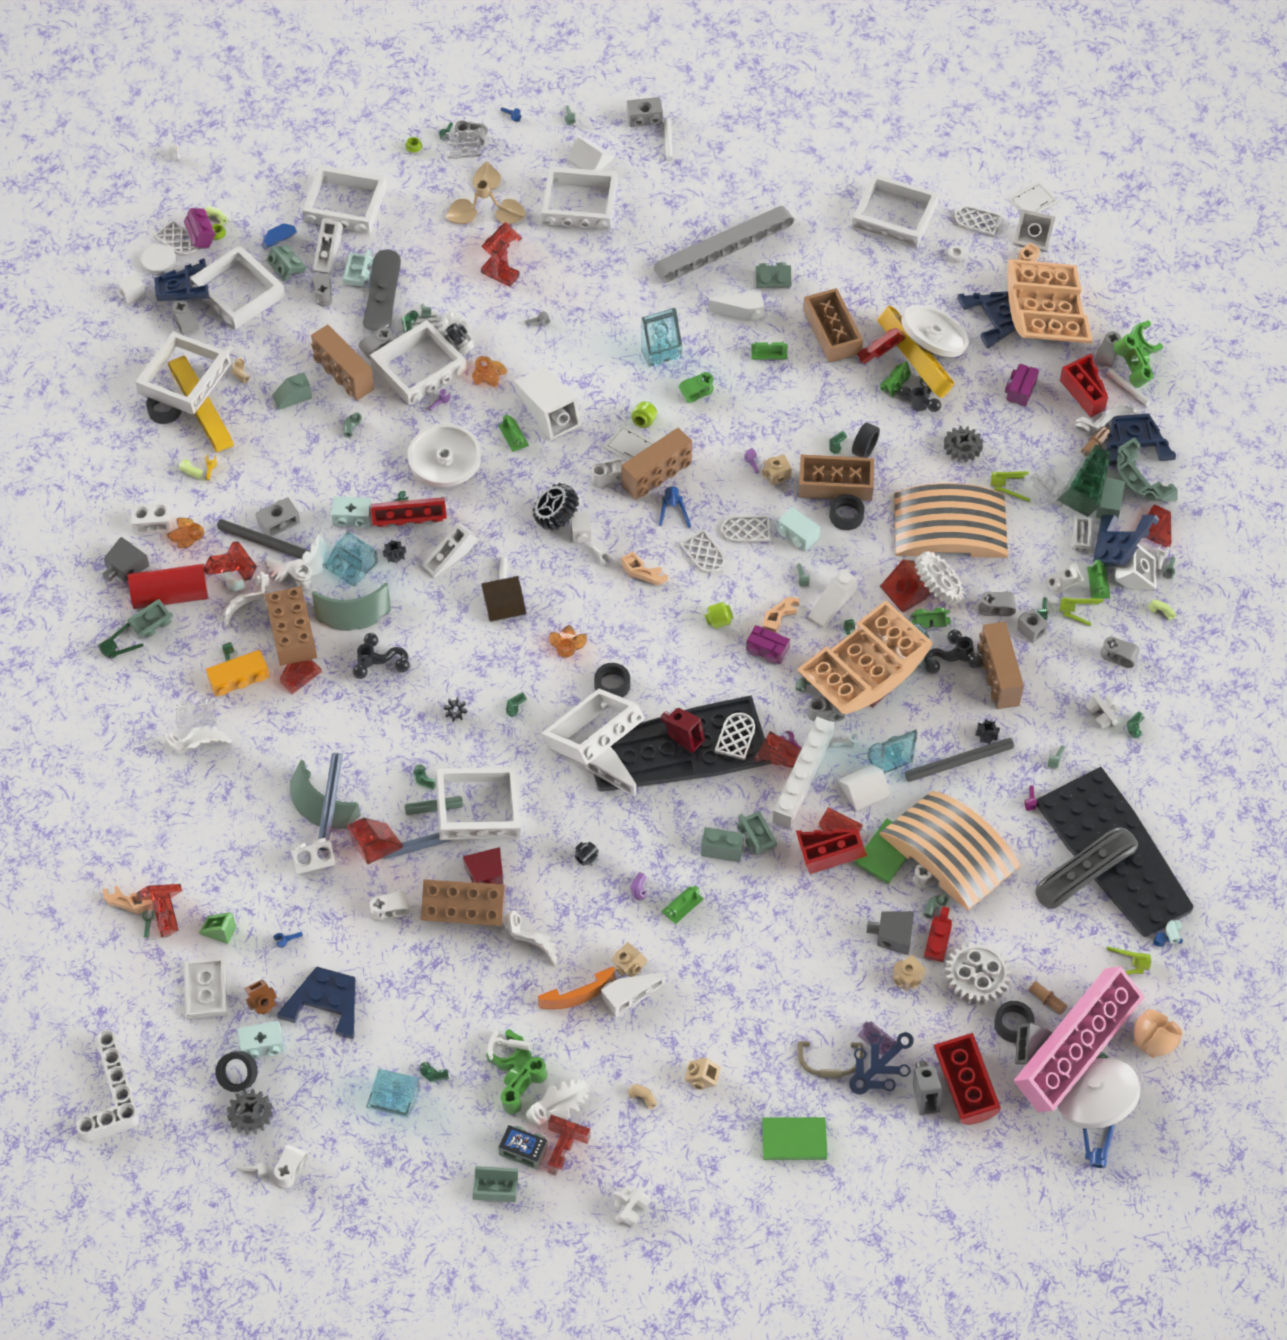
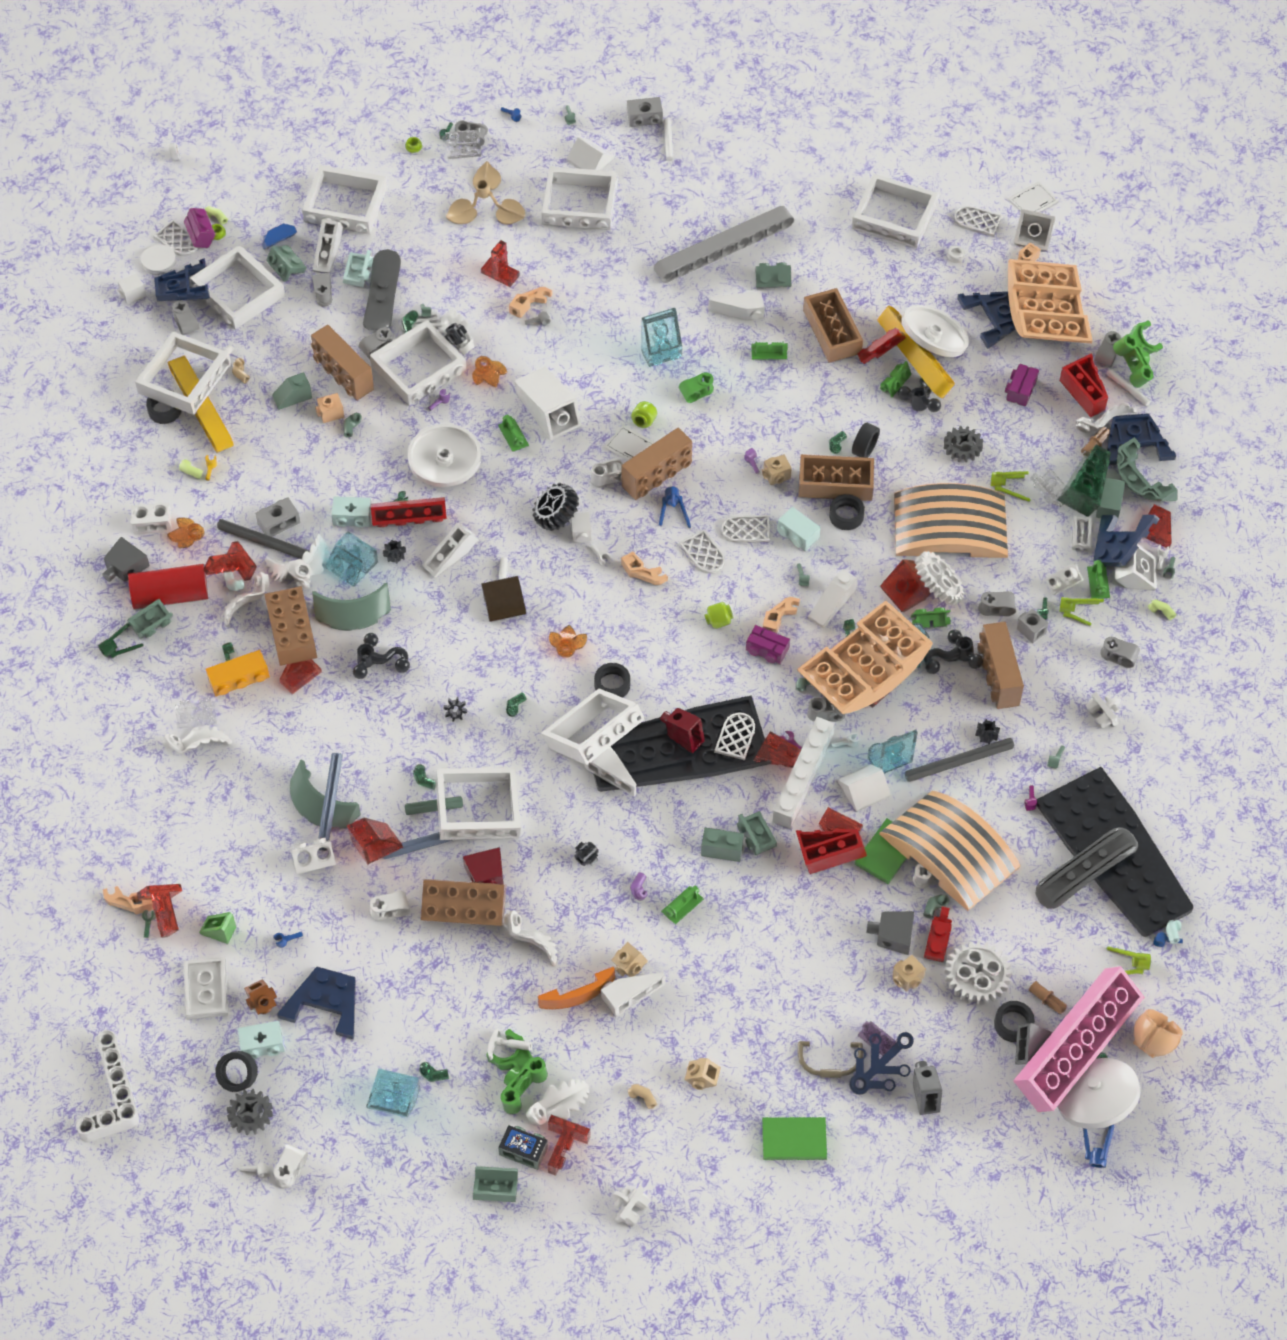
clear red wing [481,221,523,257] -> none
red brick [933,1033,1001,1125] -> none
clear green arm [1126,711,1145,738] -> none
none -> light nougat brick [315,393,344,423]
none -> light nougat piece [509,287,552,318]

